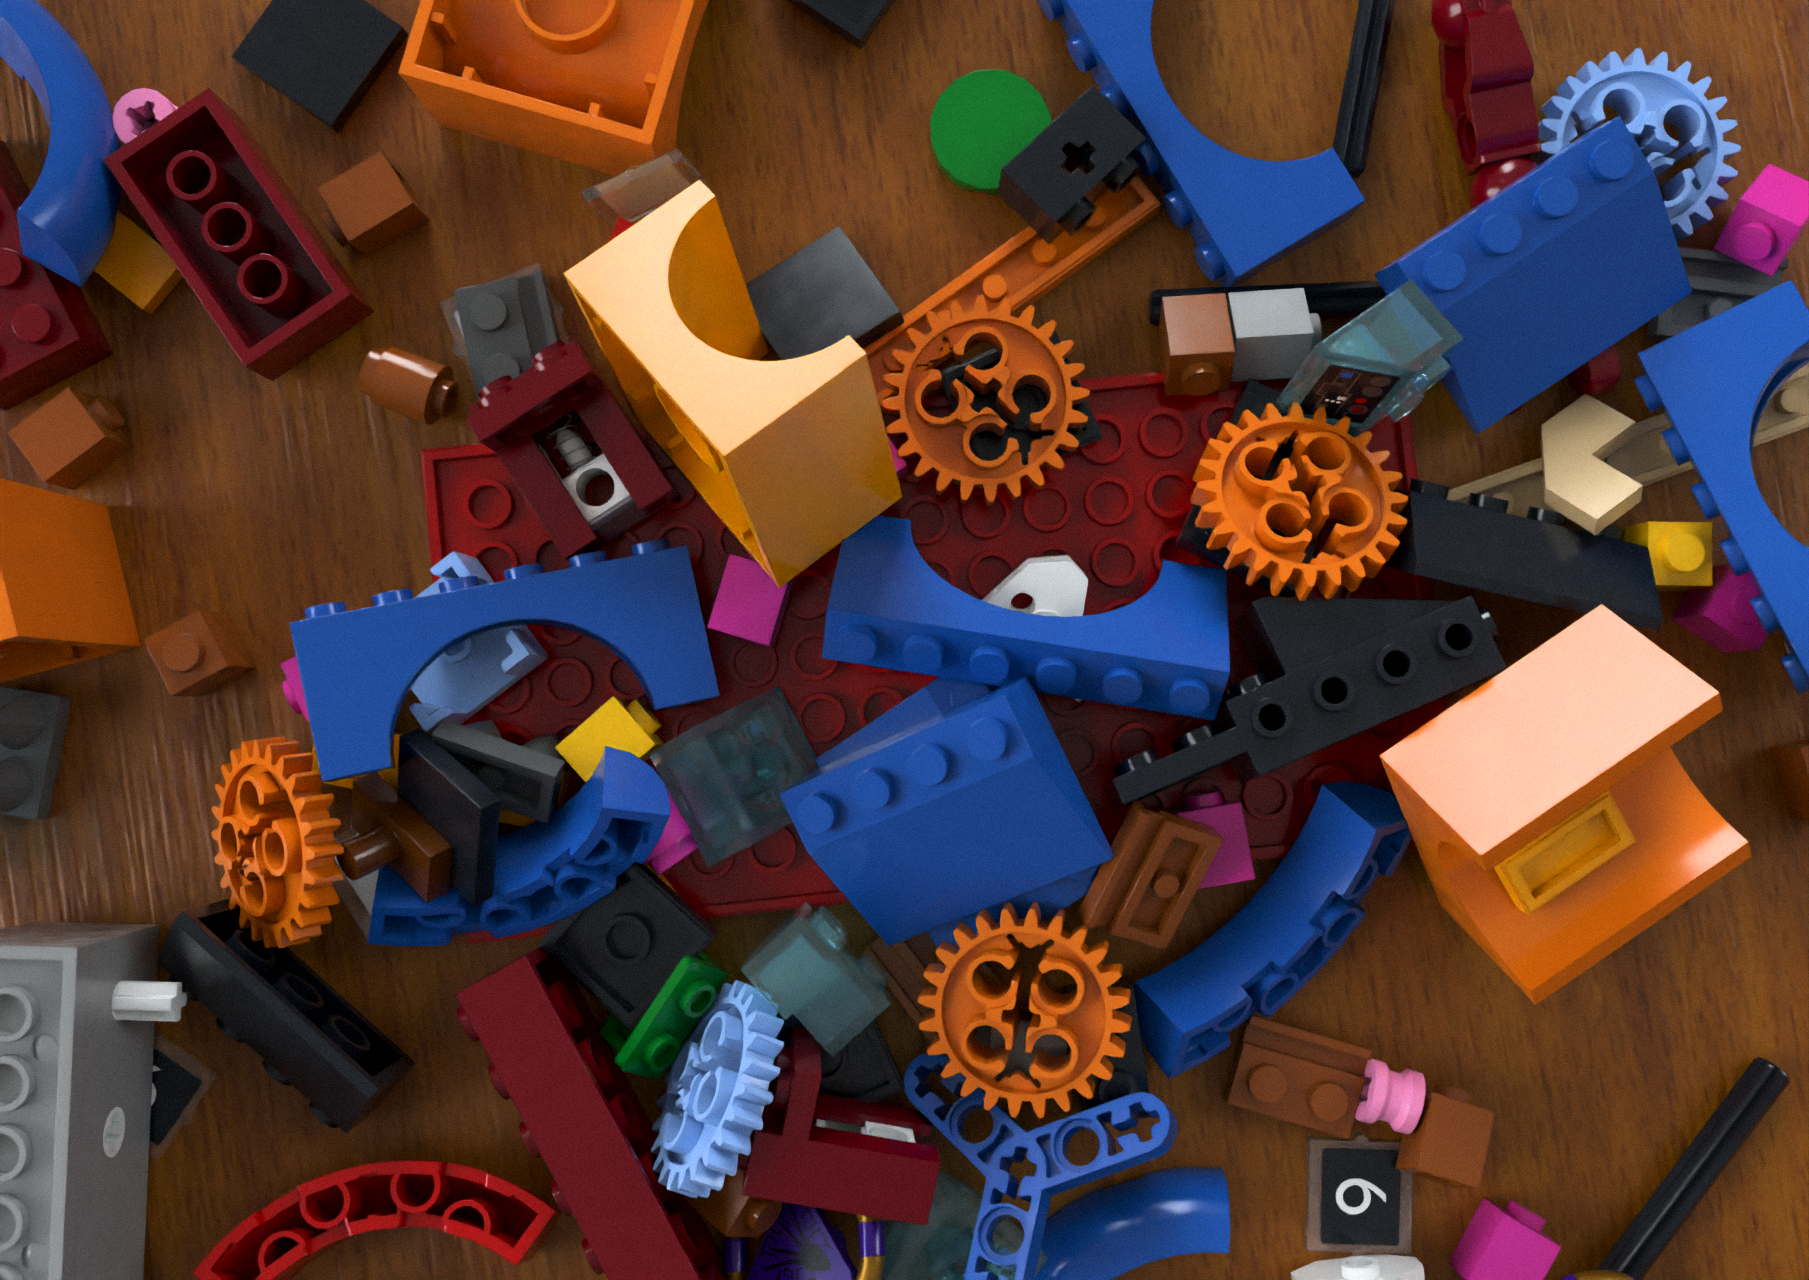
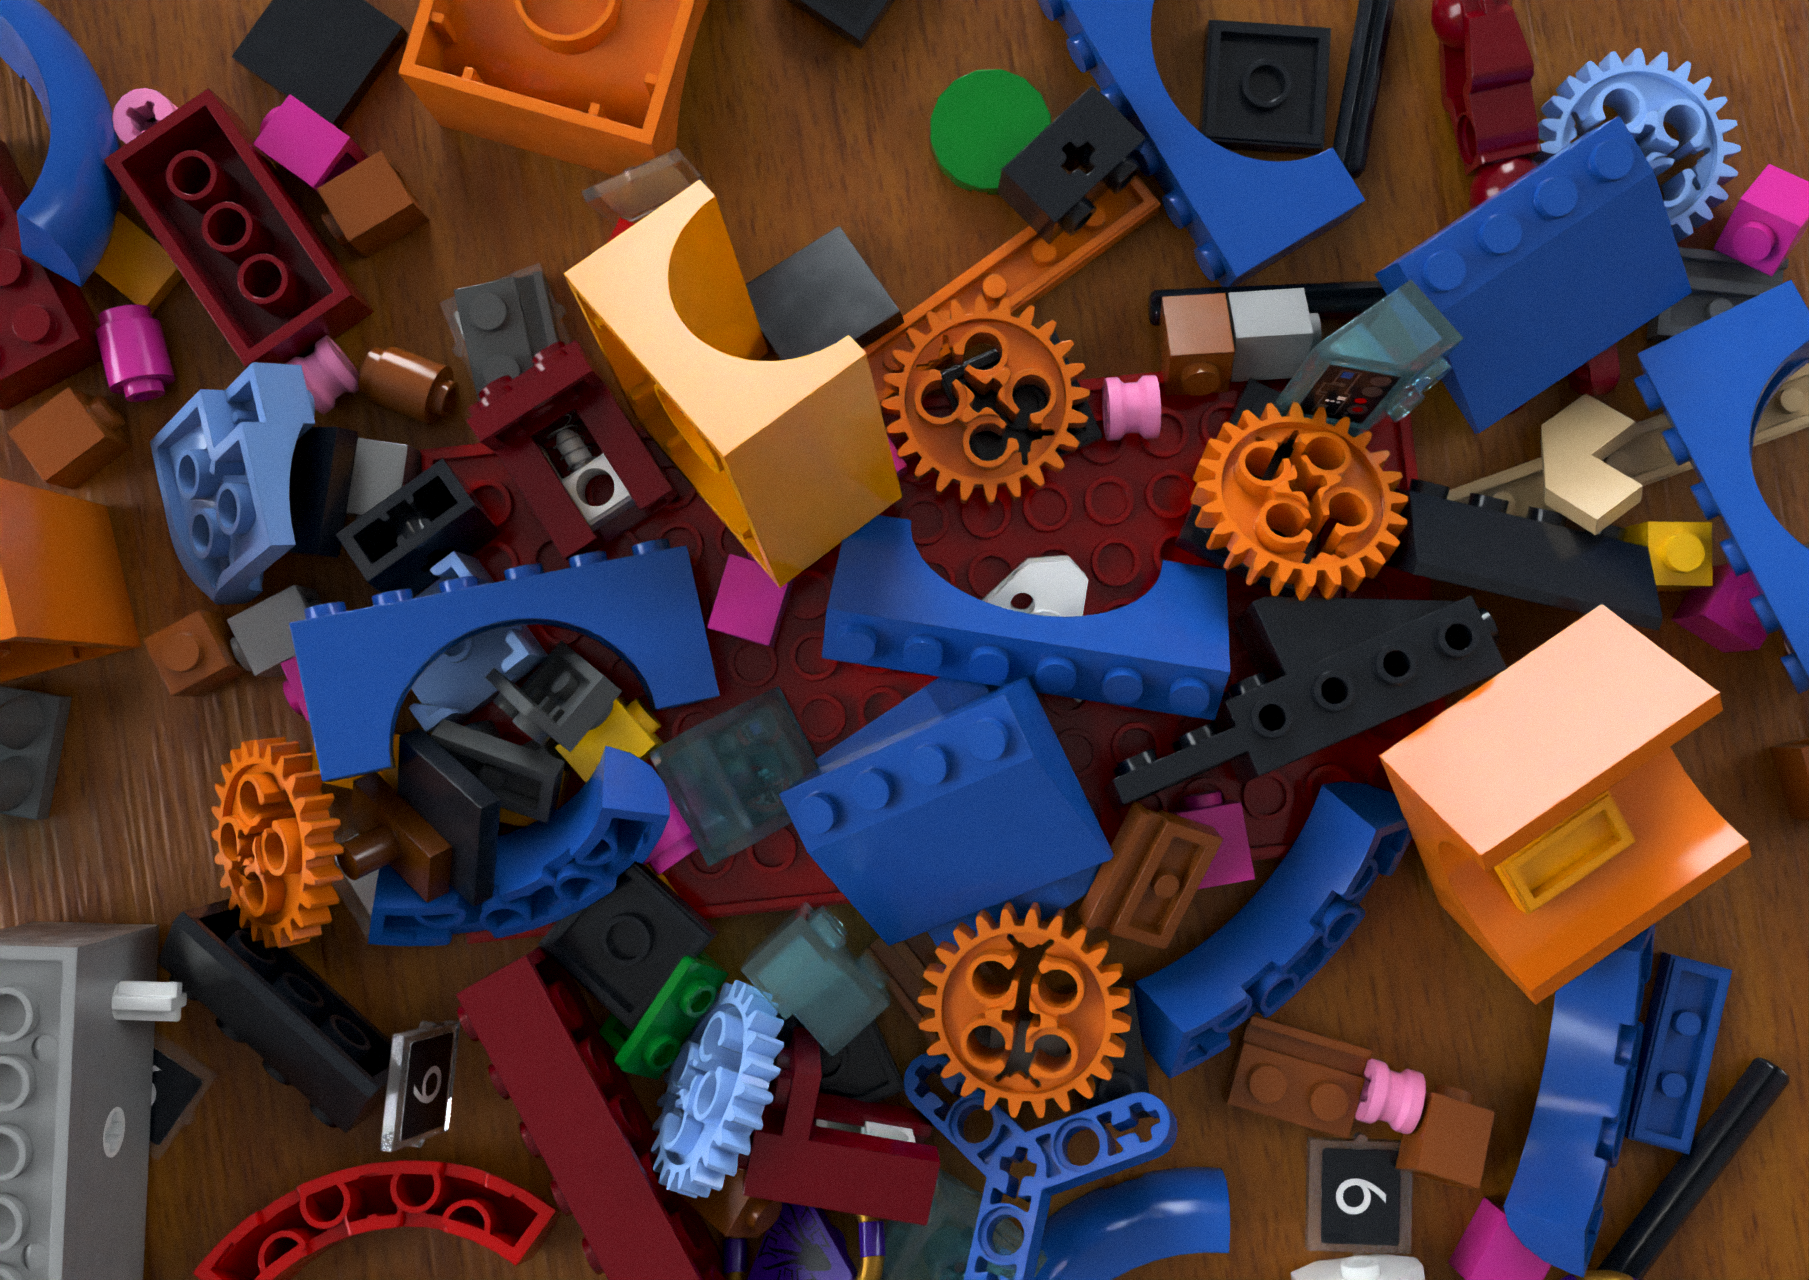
none -> dark pink brick [95,304,175,402]
none -> medium blue slope [149,362,315,605]
none -> light grey brick [227,585,323,677]
none -> dark pink brick [253,94,369,196]
none -> bright pink wheel [285,335,359,415]
none -> black tile [287,427,358,558]
none -> black brick [335,458,502,597]
none -> light grey brick [346,438,422,520]
none -> piece [380,1020,460,1152]
none -> dark grey bracket [486,640,622,752]
none -> bright pink wheel [1102,375,1161,441]
none -> black tile [1199,19,1331,155]
none -> blue brick [1503,923,1655,1278]
none -> blue tile [1624,952,1732,1154]

